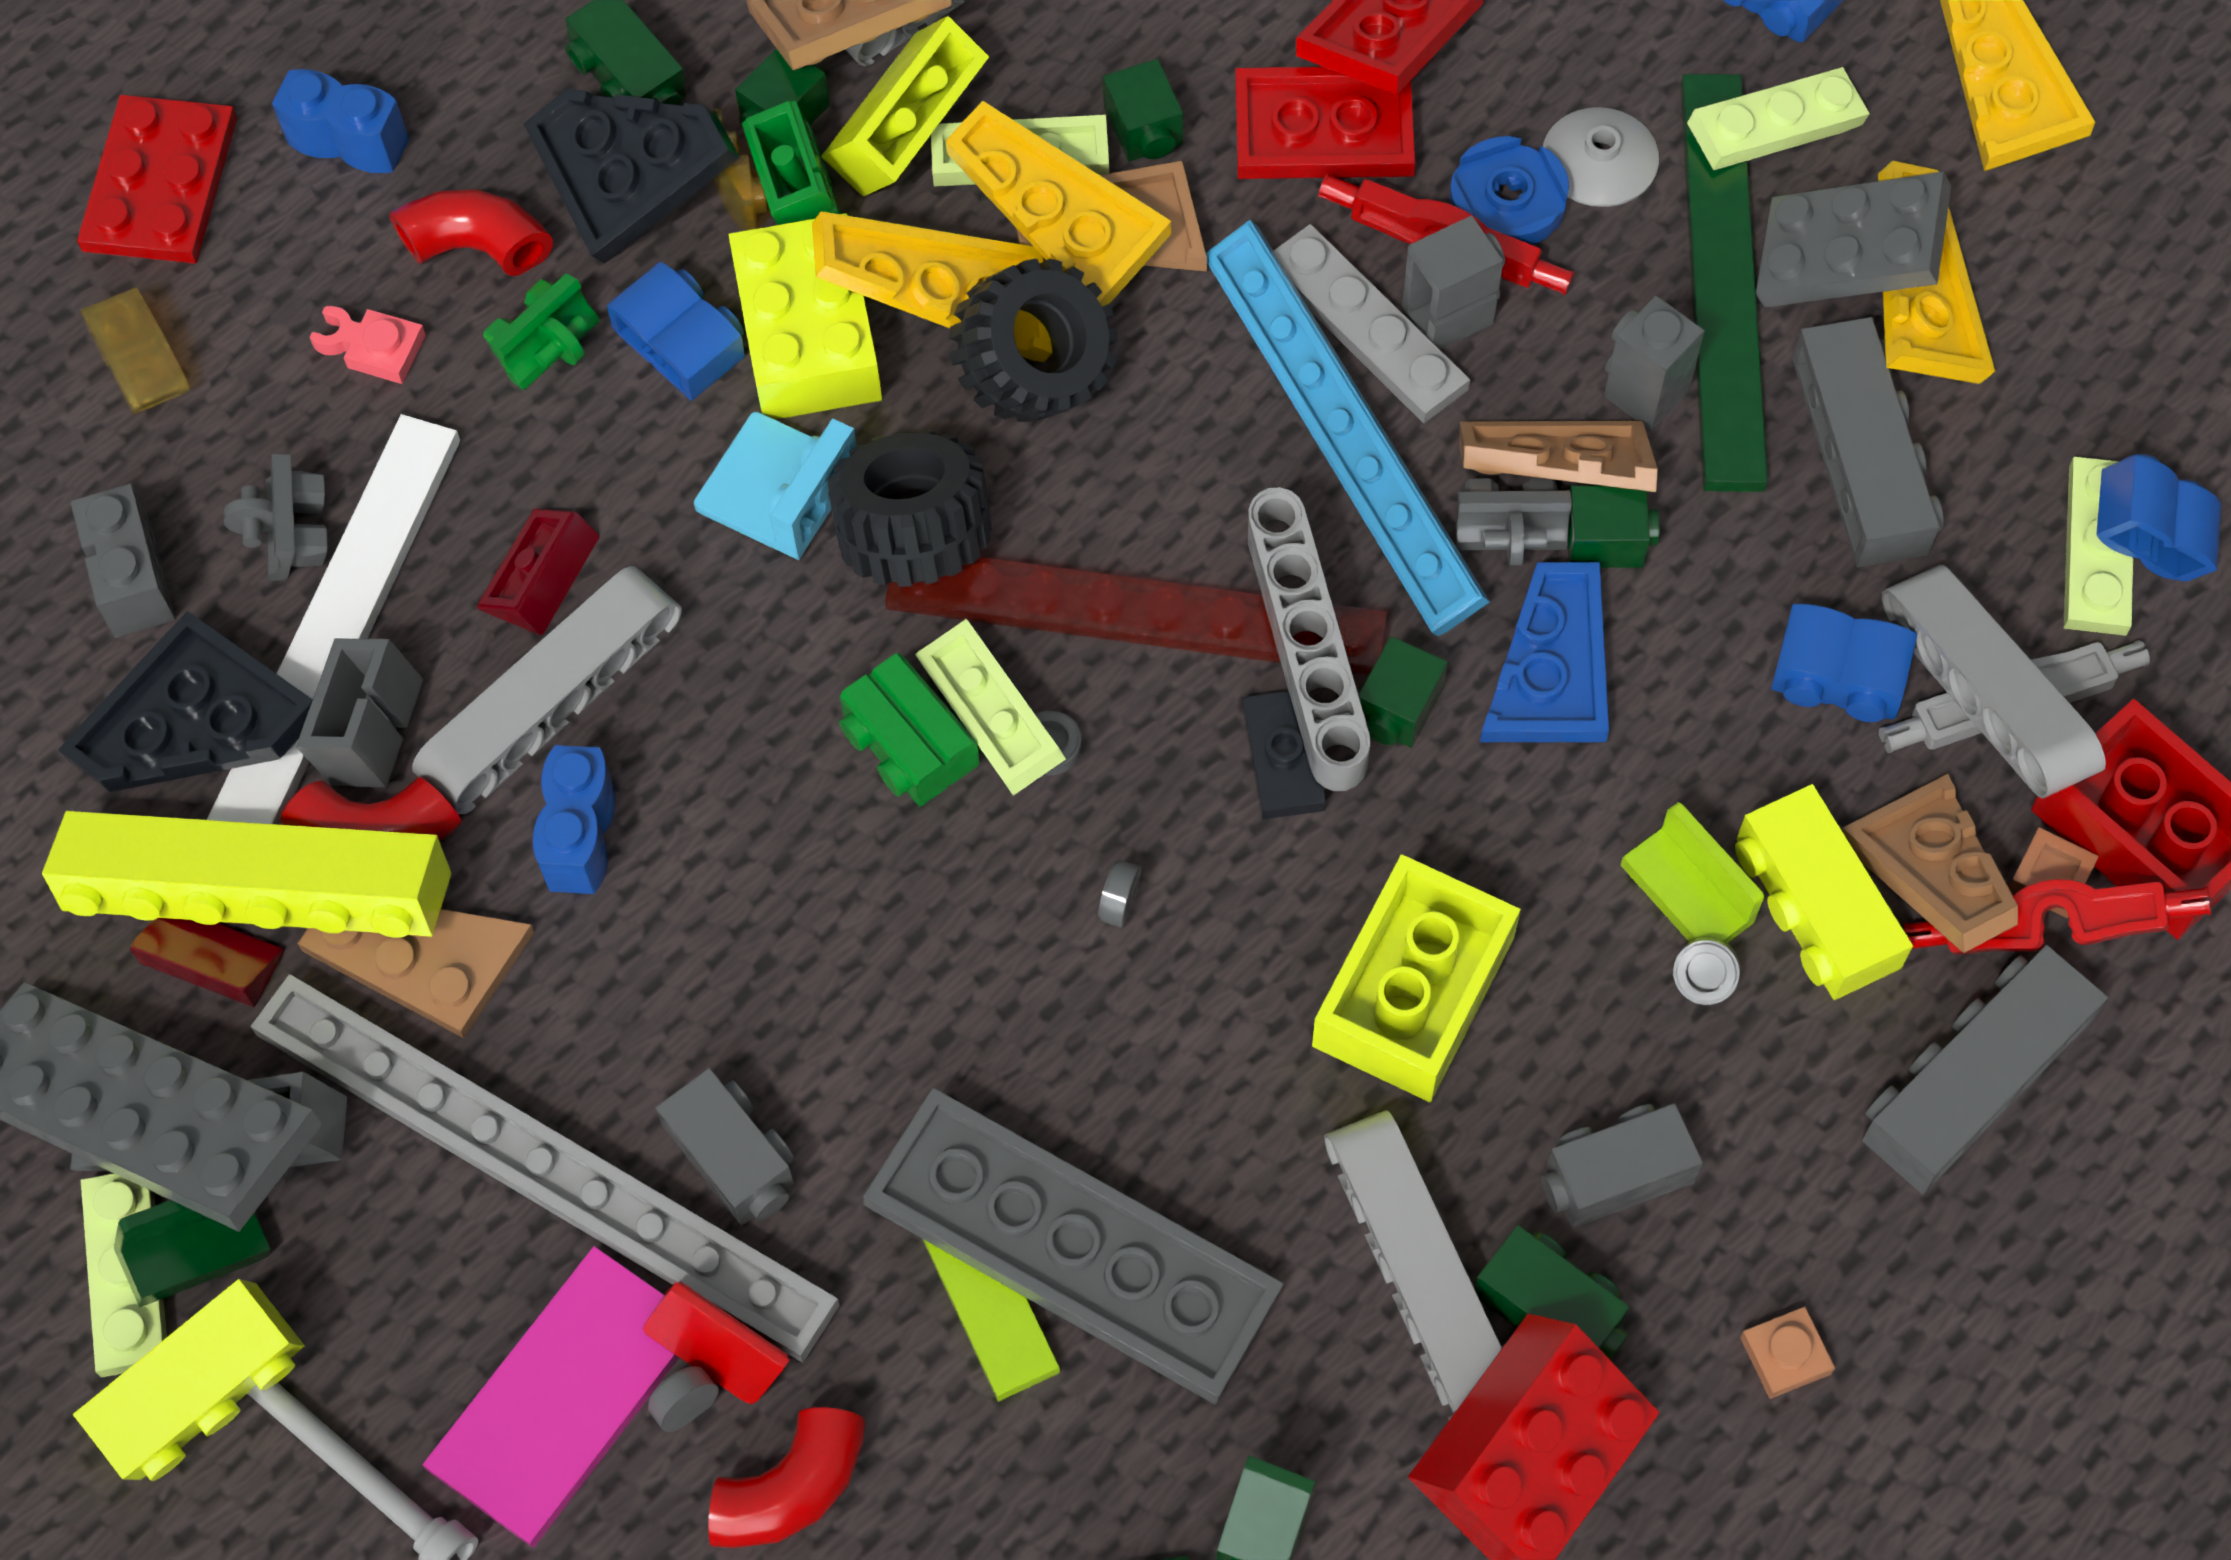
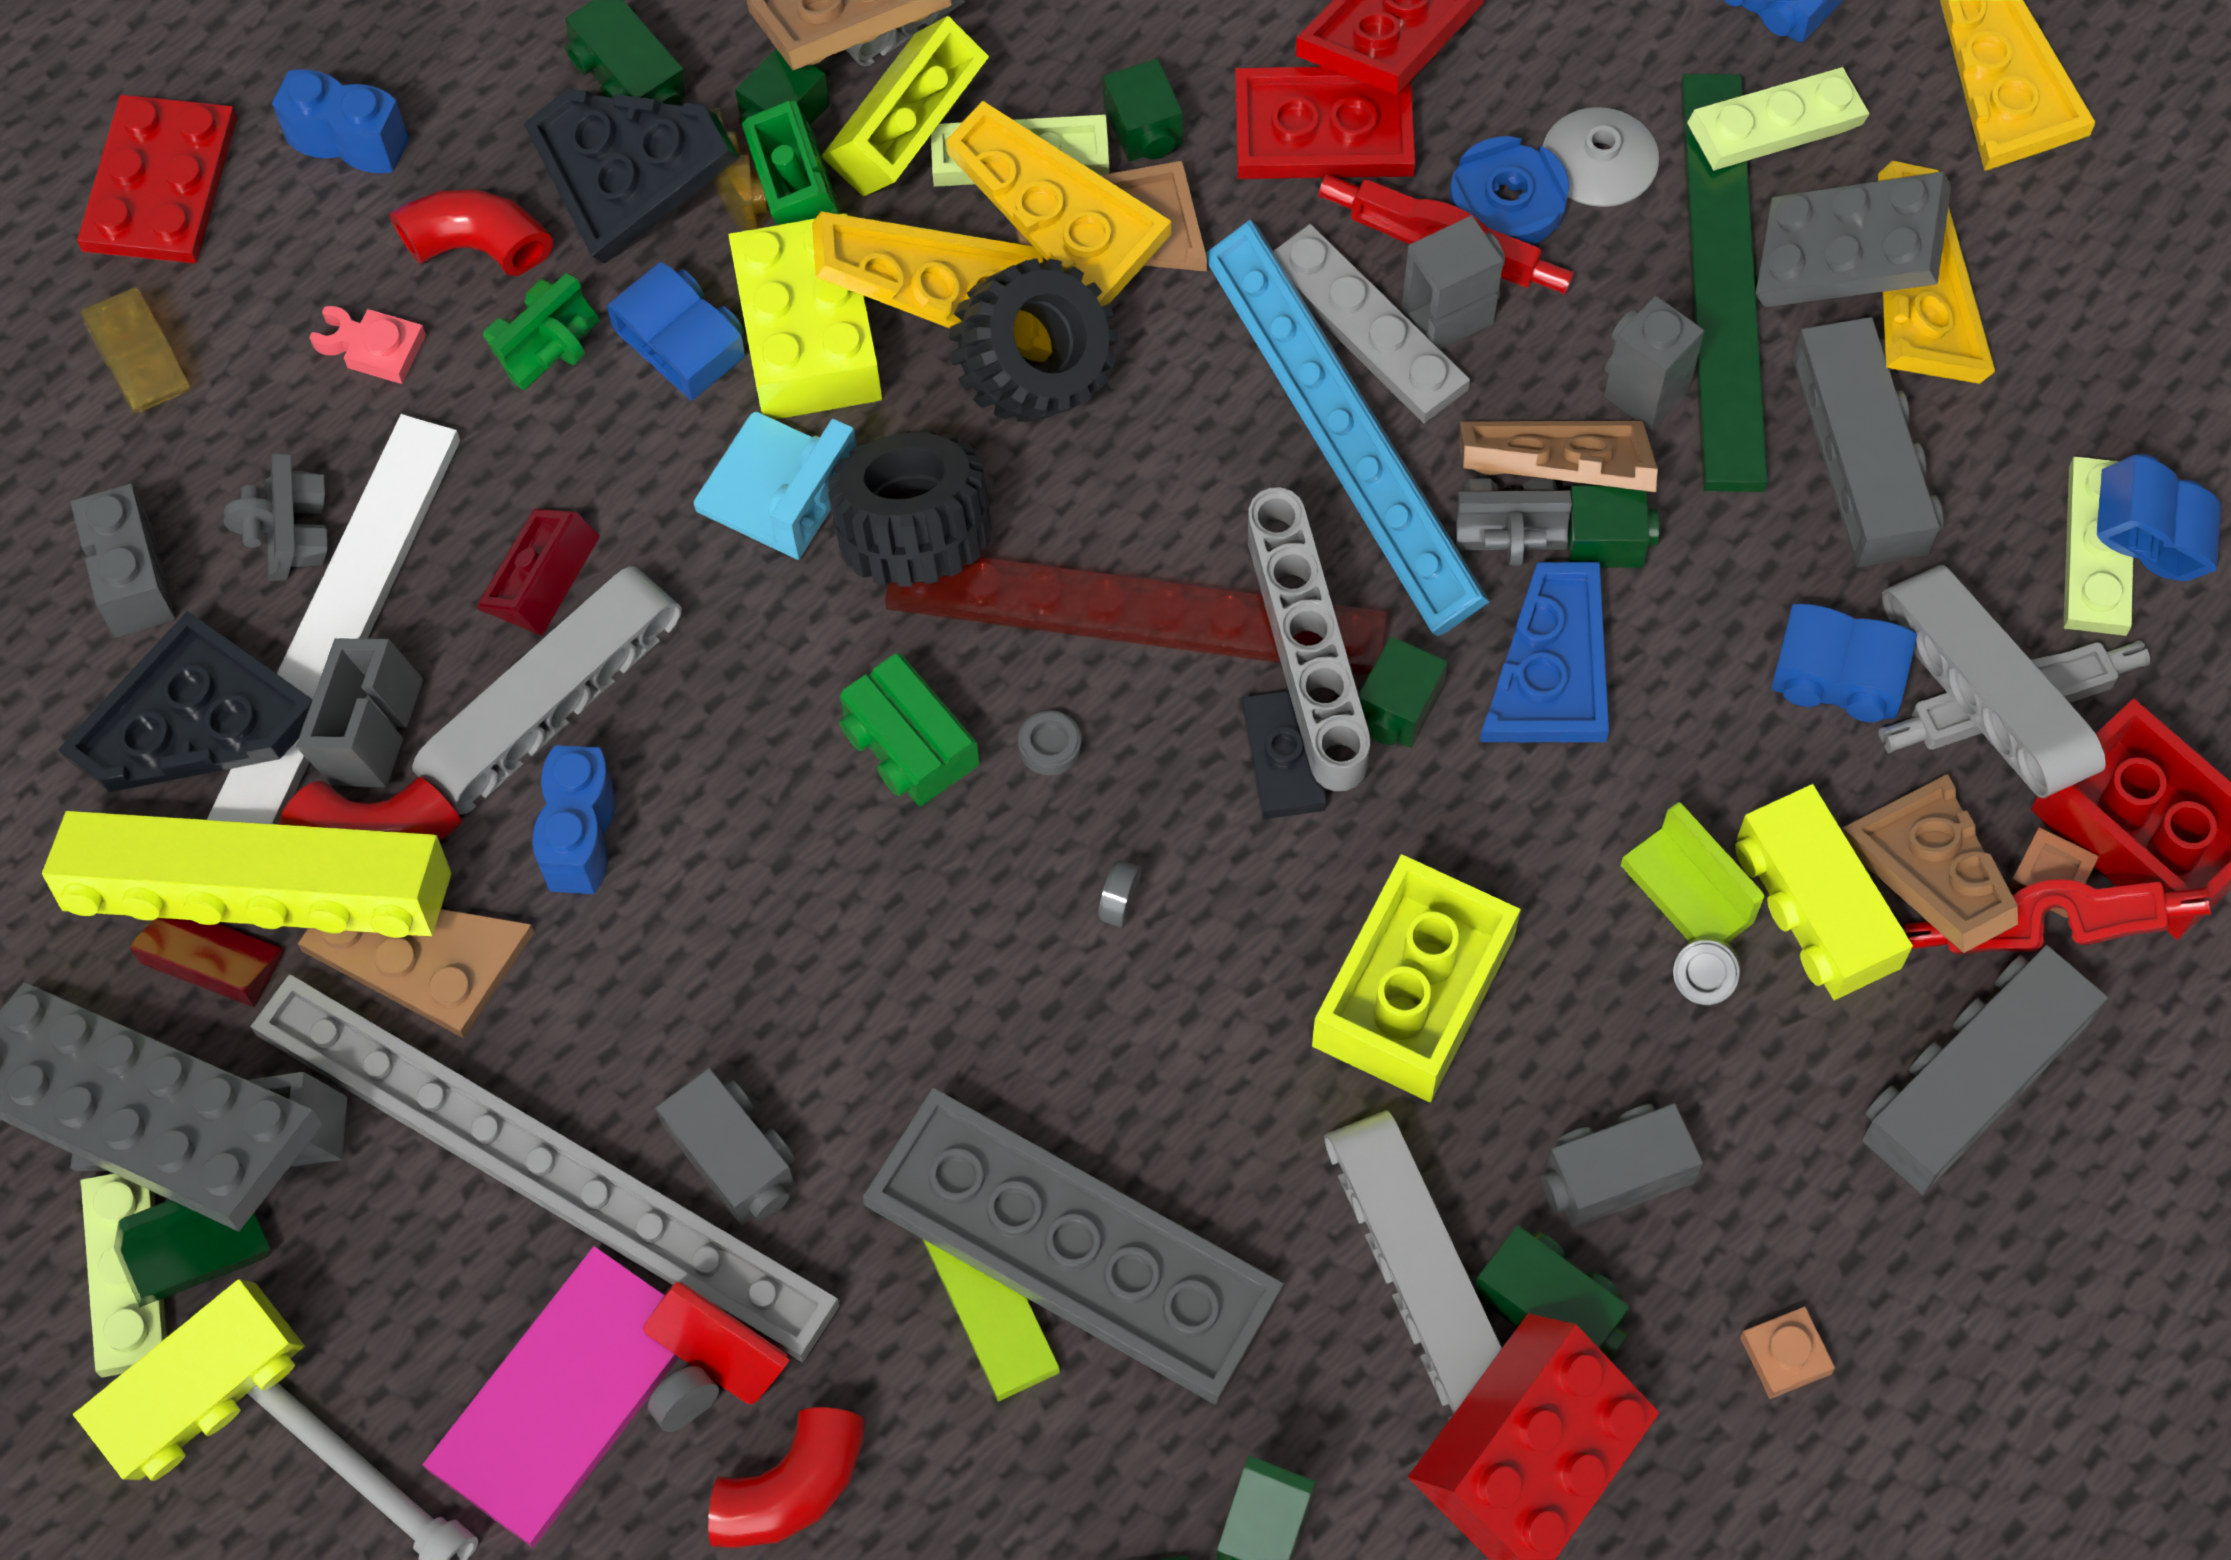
yellowish green plate [915,619,1066,796] -> none

